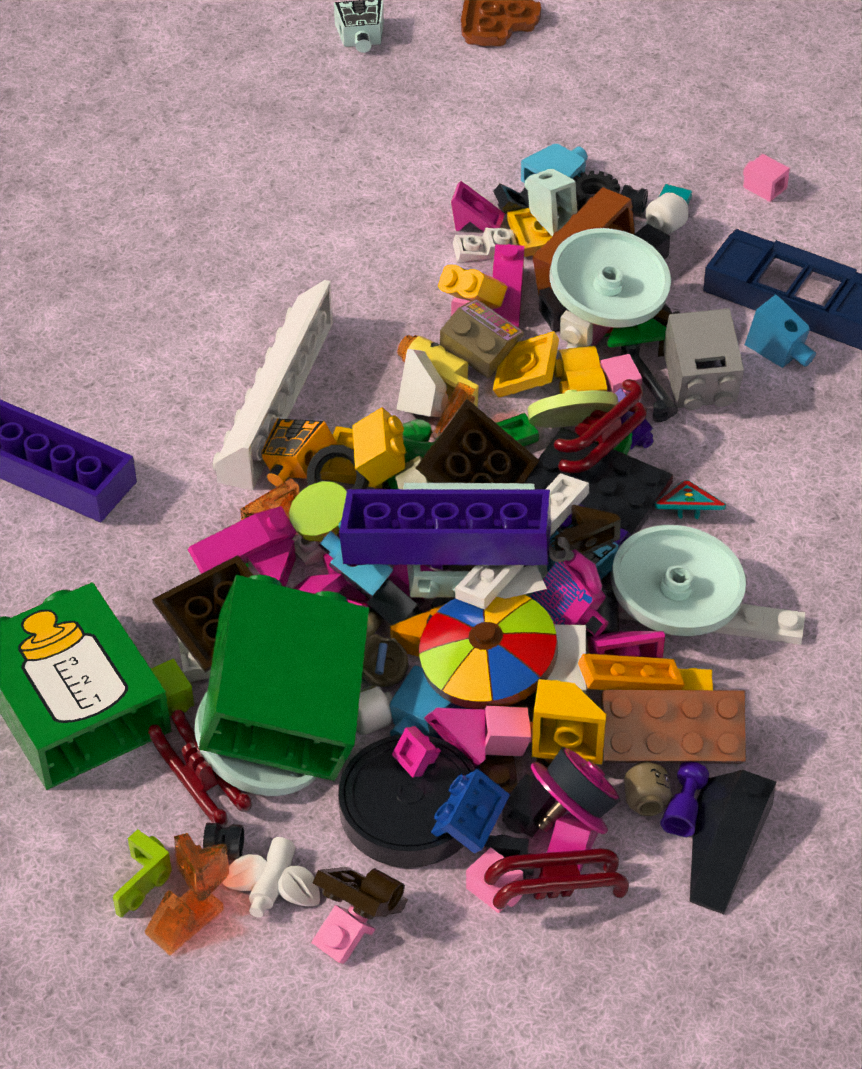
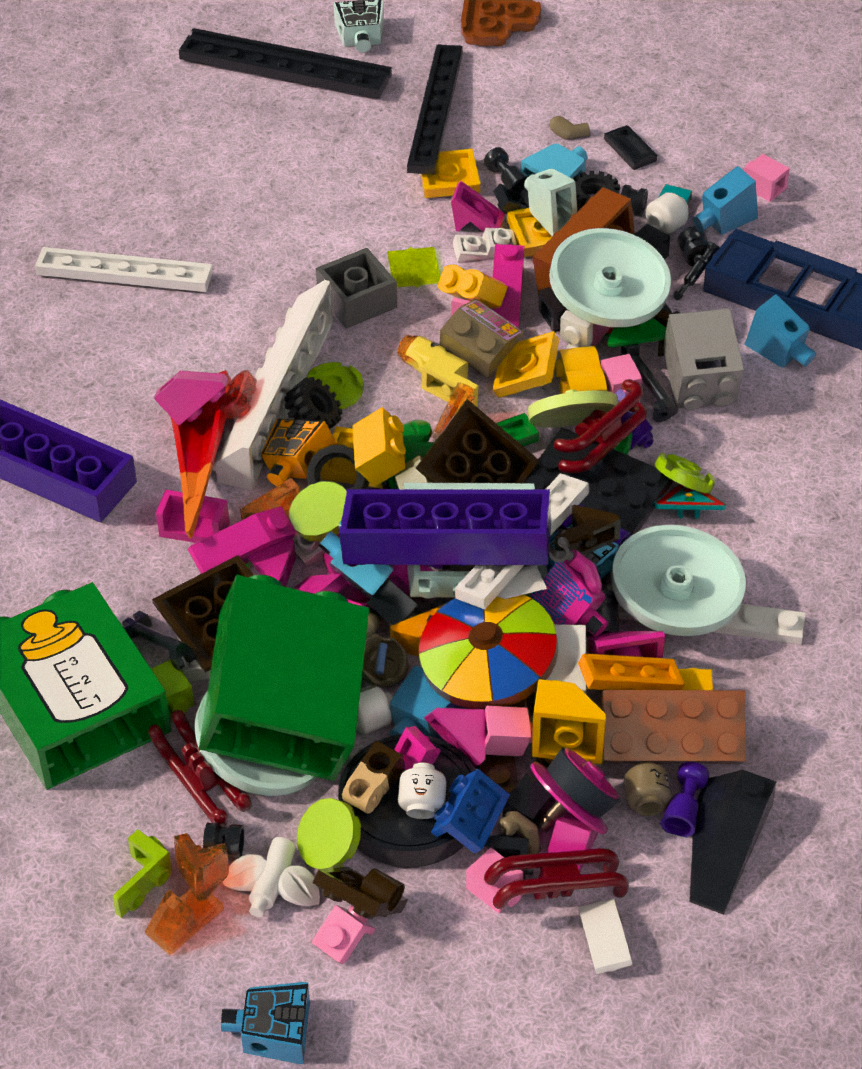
white slope [396,349,448,417] -> none
none -> white plate [35,247,213,292]
none -> black hinge [122,611,196,671]
none -> dark pink slope [154,370,228,425]
none -> dark pink panel [156,489,230,543]
none -> red plate [171,370,232,539]
none -> black plate [179,28,392,99]
none -> clear red plate [220,370,257,419]
none -> torso [221,982,310,1064]
none -> black tyre [284,377,343,430]
none -> lime tile [297,798,361,870]
none -> lime tile [307,362,364,409]
none -> dark grey brick [316,248,397,329]
none -> leg [342,741,405,814]
none -> clear neon green piece [387,247,440,287]
none -> white head [398,763,446,819]
none -> black tile [407,44,463,175]
none -> yellow plate [420,149,480,198]
none -> black piece [484,147,529,193]
none -> dark tan arm [499,811,541,854]
none -> dark tan arm [549,116,590,140]
none -> white slope [578,898,633,974]
none -> black tile [604,125,657,170]
none -> lime tile [654,452,716,493]
none -> black piece [674,241,720,300]
none -> black wheel [677,226,713,266]
none -> dark azure torso [693,166,758,235]

